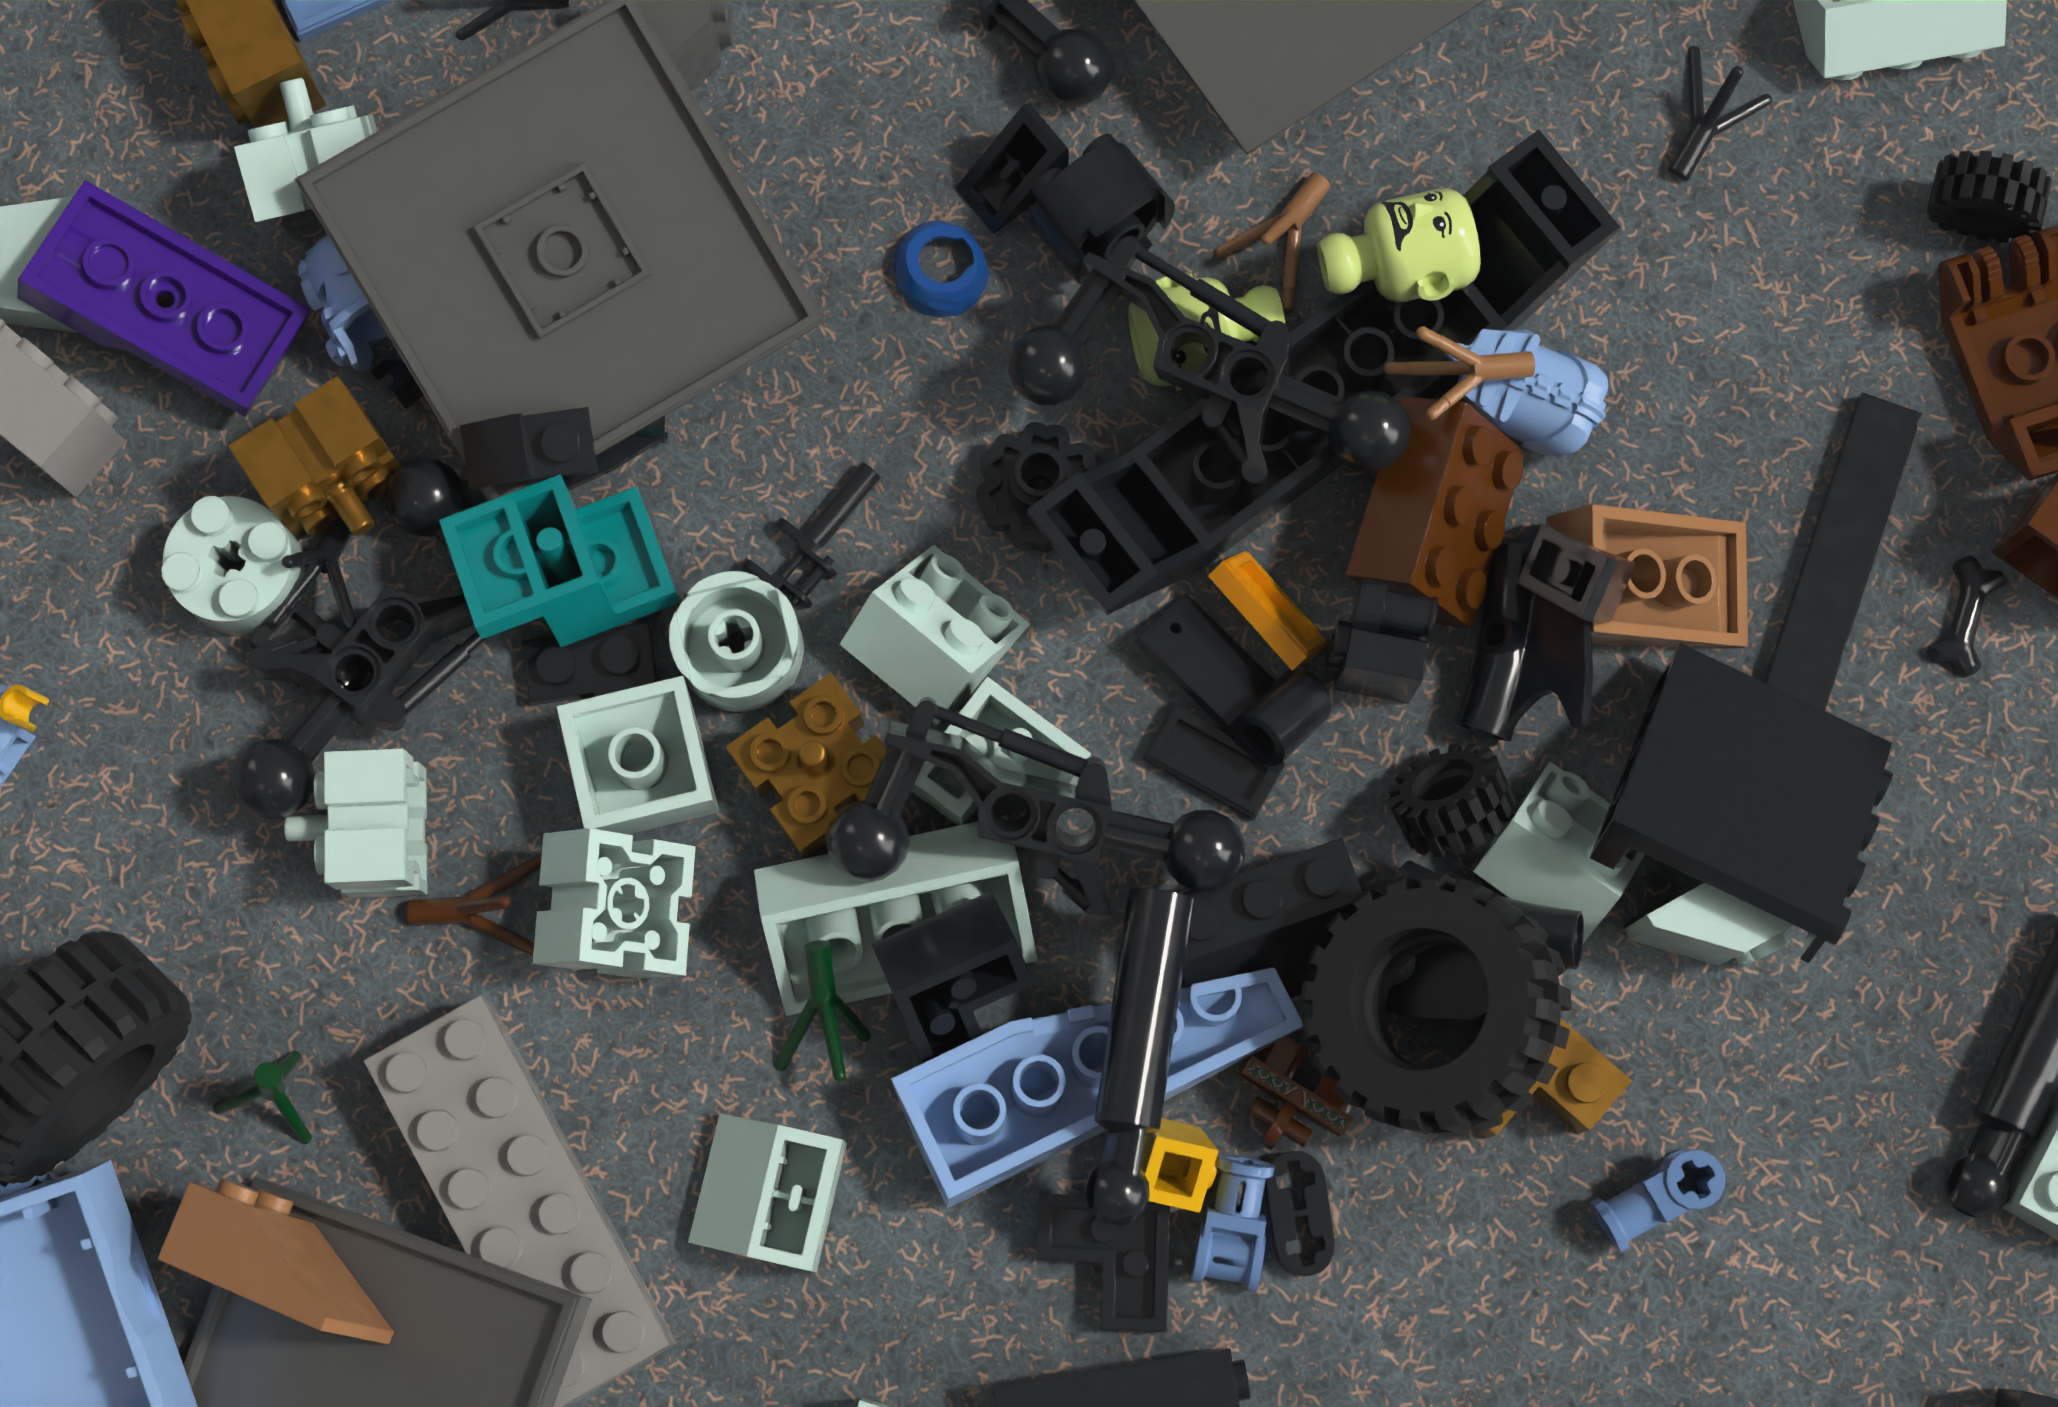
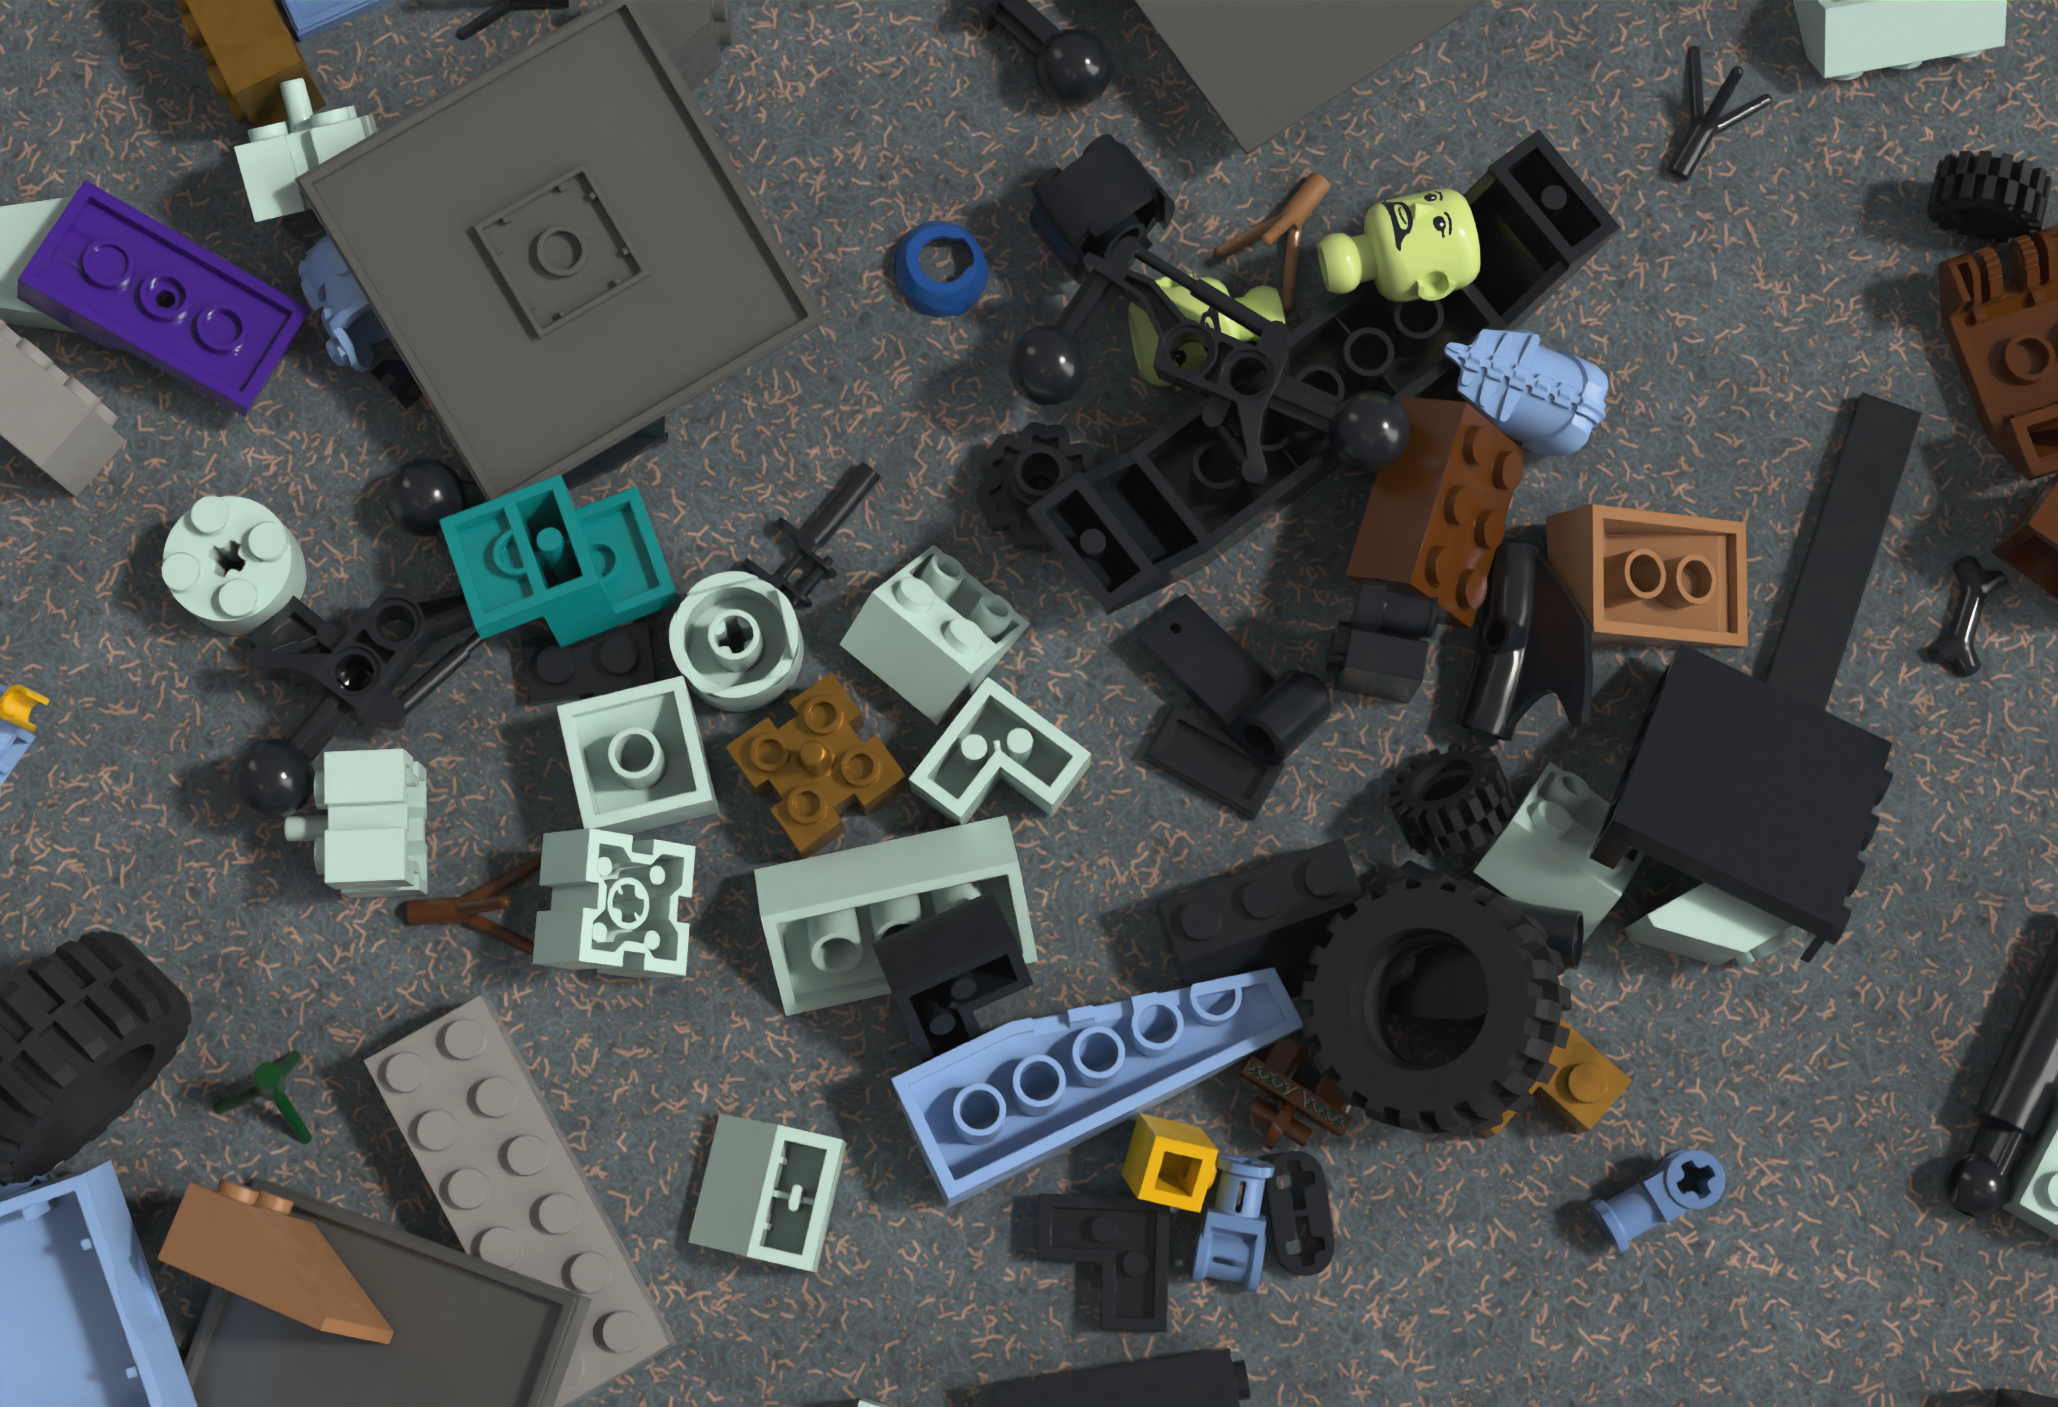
pearl gold brick [228,376,400,537] -> none
black plant [267,517,357,632] -> none
black slope [460,407,598,490] -> none
dark green plant [774,940,871,1082] -> none
black piece [826,697,1245,927] -> none
black slope [955,103,1069,234] -> none
black piece [1084,888,1194,1226] -> none
light orange tile [1208,551,1329,671] -> none
medium nougat plant [1383,326,1535,420] -> none
black slope [1517,523,1635,623] -> none

